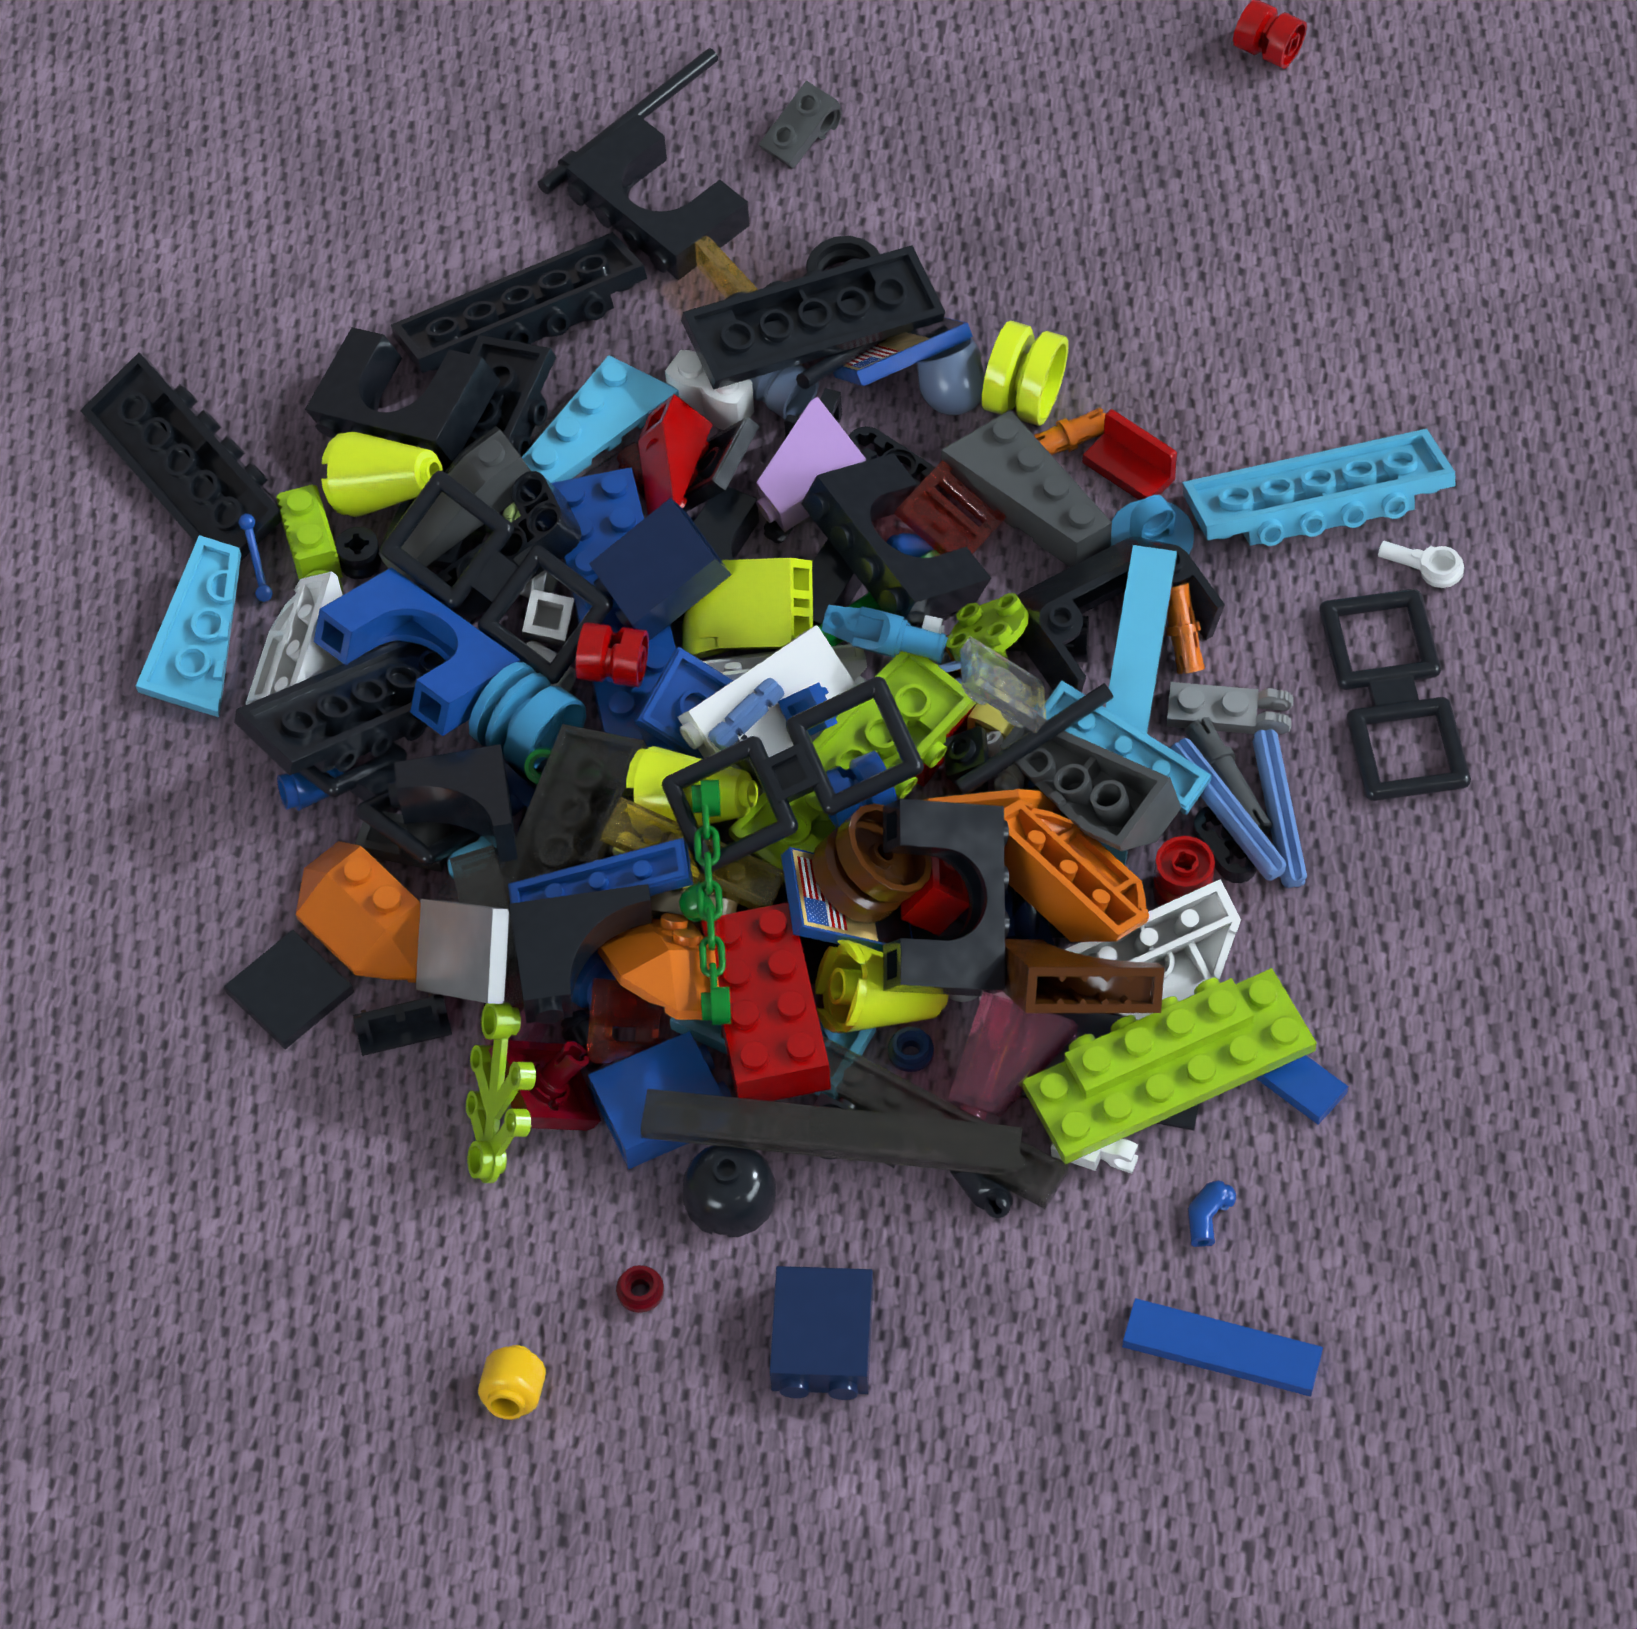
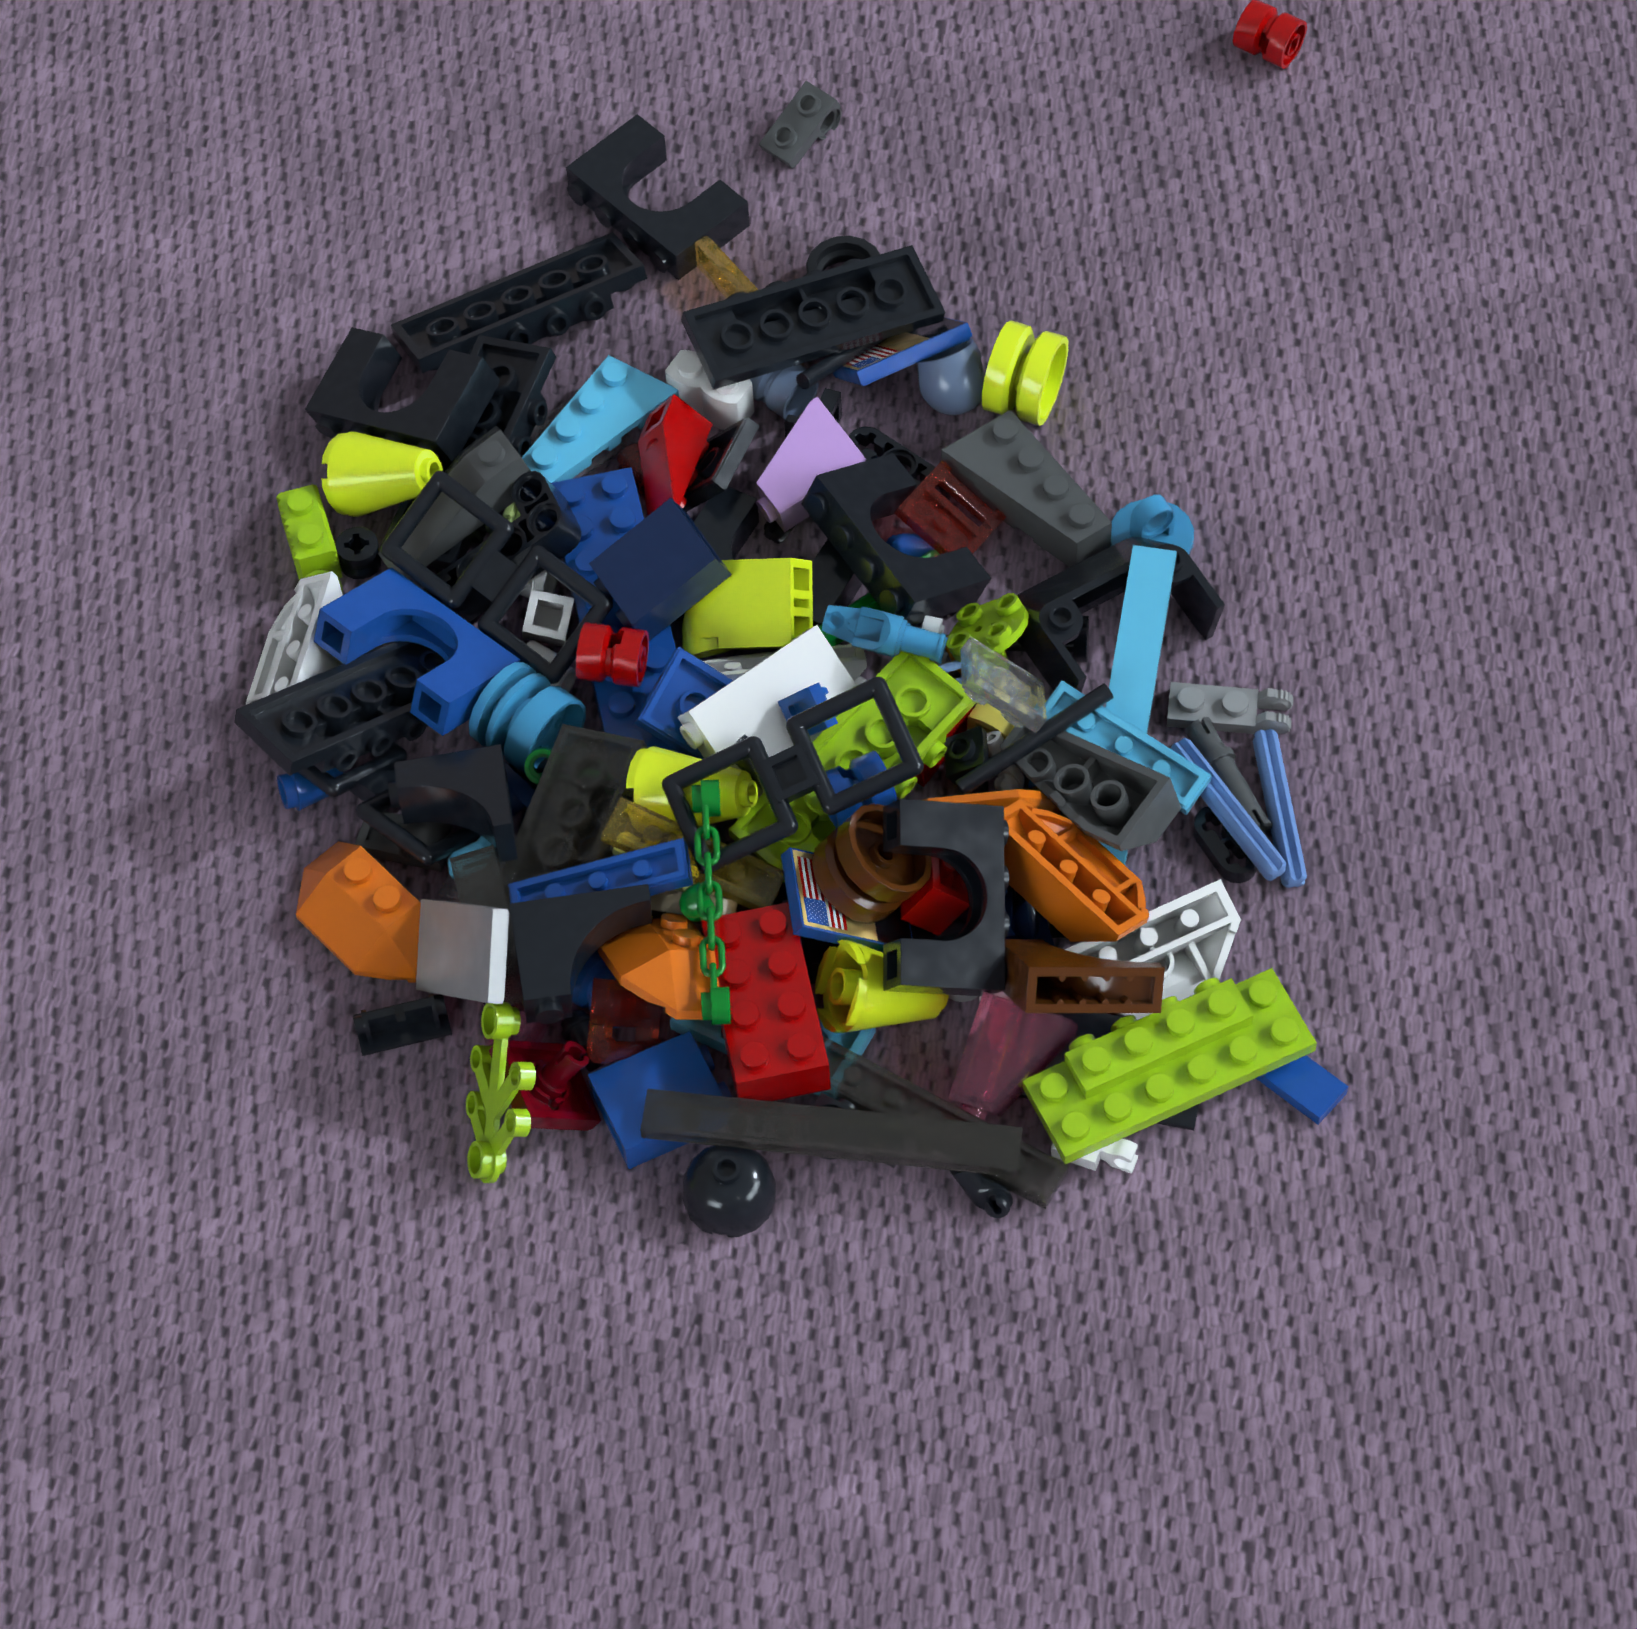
black plate [80,352,282,562] -> none
medium azure wing [136,535,241,717] -> none
black tile [224,930,354,1050] -> none
blue hinge [238,514,273,602] -> none
yellow head [478,1345,546,1420] -> none
black bar [538,48,718,194] -> none
dark red plate [616,1265,664,1313] -> none
medium blue axle [708,678,785,750] -> none
dark blue brick [770,1266,873,1400] -> none
dark blue plate [888,1027,934,1072] -> none
orange pin [1034,407,1106,455] -> none
red panel [1082,409,1177,500] -> none
blue tile [1122,1298,1323,1397] -> none
red wheel [1153,835,1215,906] -> none
orange pin [1165,582,1205,674] -> none
medium azure plate [1182,429,1456,546] -> none
blue arm [1188,1180,1236,1247] -> none
black bar [1319,589,1471,801] -> none
white plate [1378,541,1464,588] -> none

